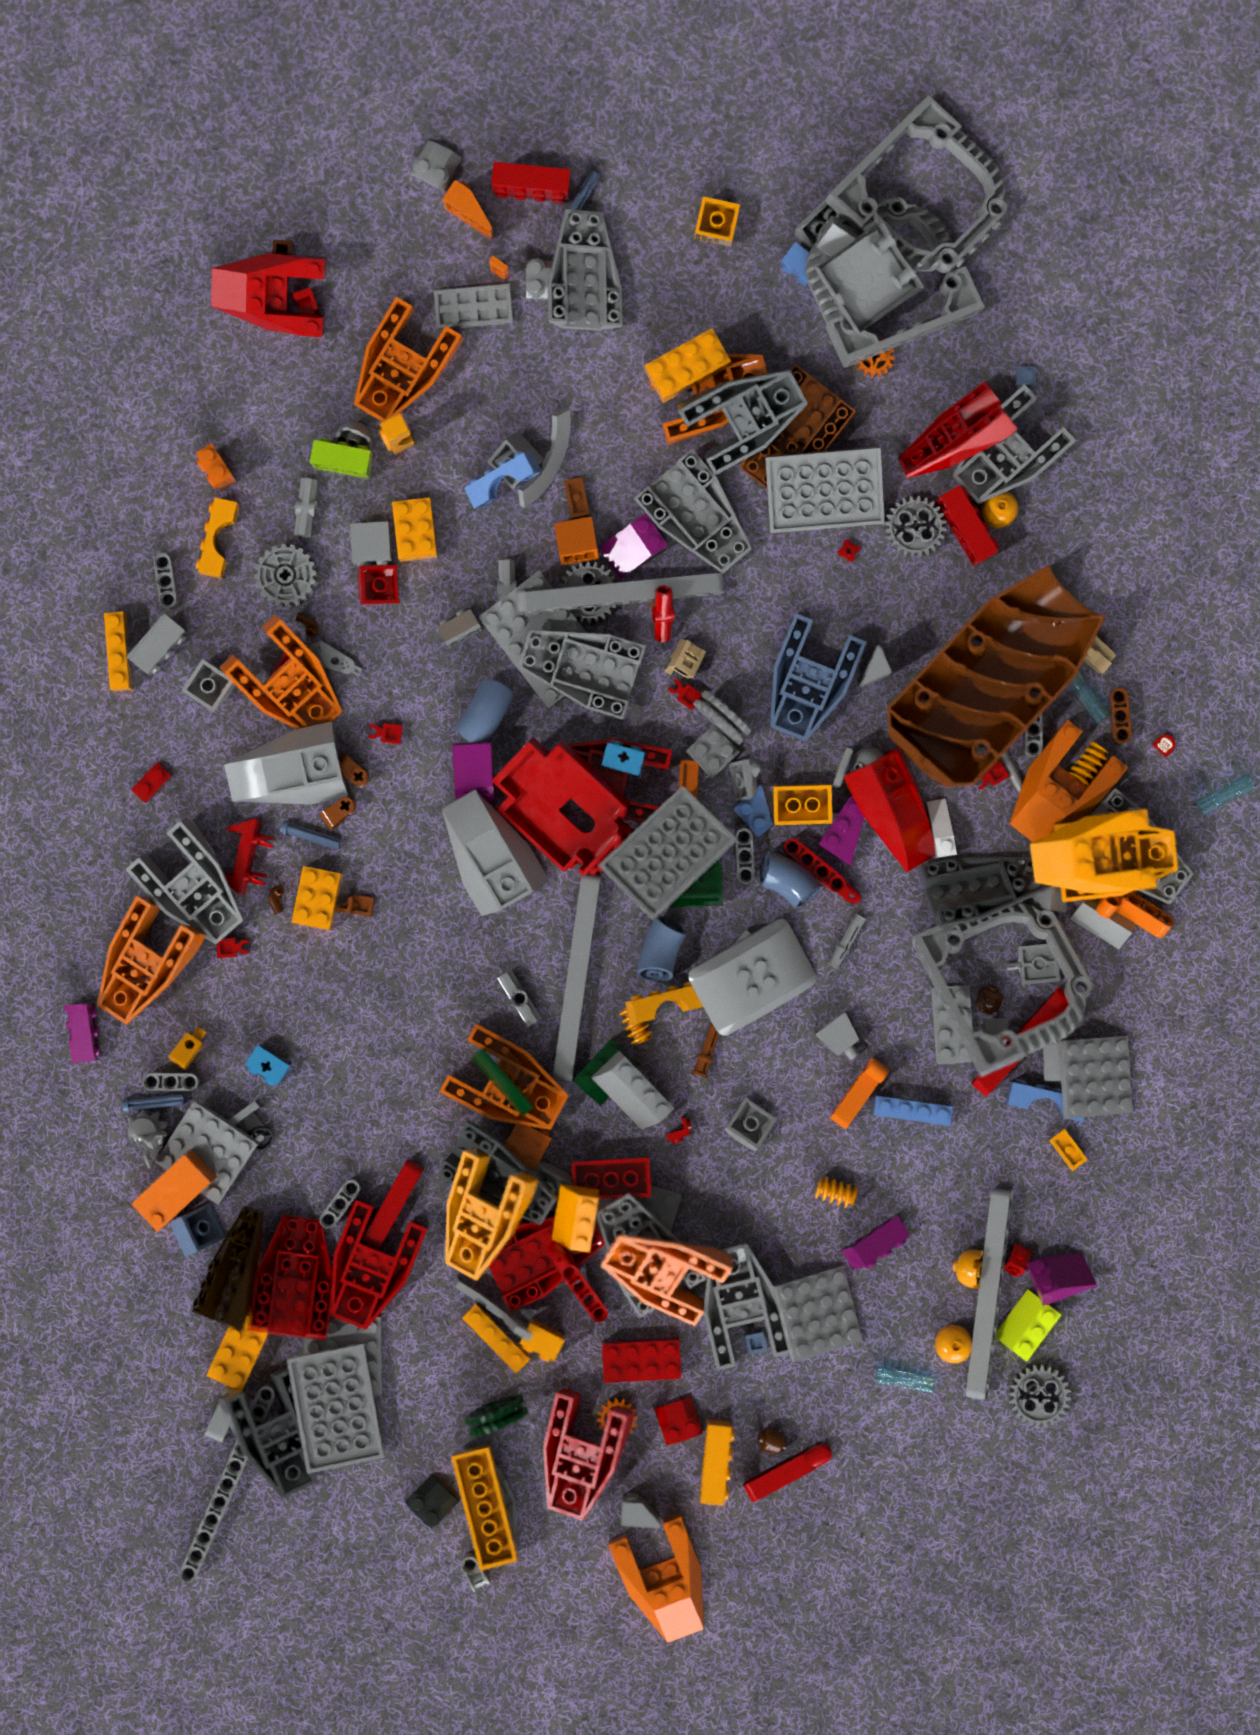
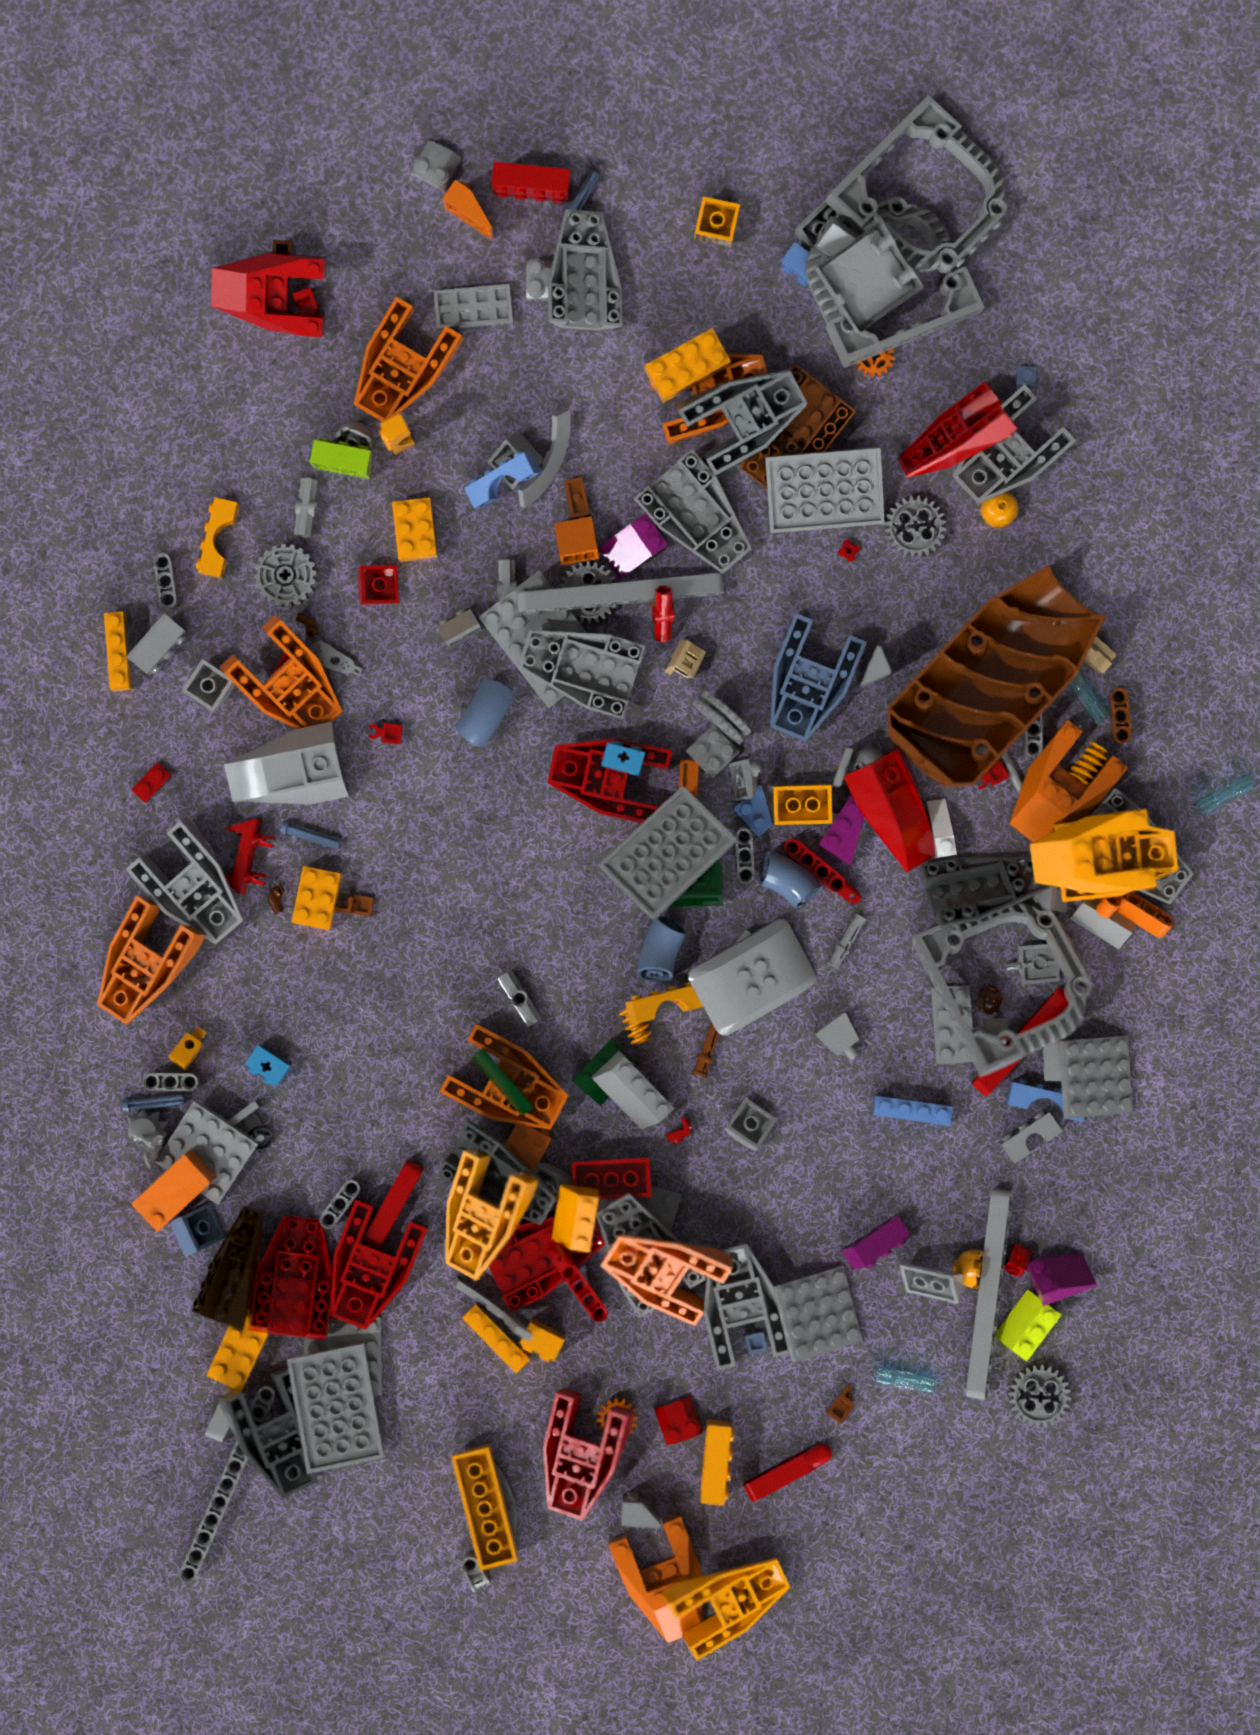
magenta wedge [63,1003,101,1063] -> none
orange brick [196,443,237,491] -> none
red plate [216,938,251,958] -> none
dark orange piece [319,797,356,830] -> none
dark orange piece [339,753,369,787] -> none
light grey brick [350,521,392,567] -> none
pearl dark grey slope [405,1473,460,1529] -> none
light grey wedge [441,789,548,916] -> none
magenta slope [452,742,495,803] -> none
dark green piece [464,1394,529,1437] -> none
orange tile [489,256,510,281] -> none
red panel [492,737,634,876] -> none
light grey beam [553,873,601,1082] -> none
red brick [602,1337,681,1383] -> none
red plate [667,679,702,711] -> none
reddish brown head [757,1427,787,1455] -> none
light orange piece [815,1176,858,1208] -> none
orange beam [829,1057,890,1129] -> none
light orange cylinder [934,1324,972,1364] -> none
red brick [936,485,999,568] -> none
light orange plate [1049,1128,1088,1171] -> none
tile [1151,735,1175,758] -> none
none -> light orange wedge [661,1558,790,1661]
none -> dark orange slope [825,1383,854,1424]
none -> light grey slope [900,1262,964,1304]
none -> light grey arch [1000,1110,1062,1163]

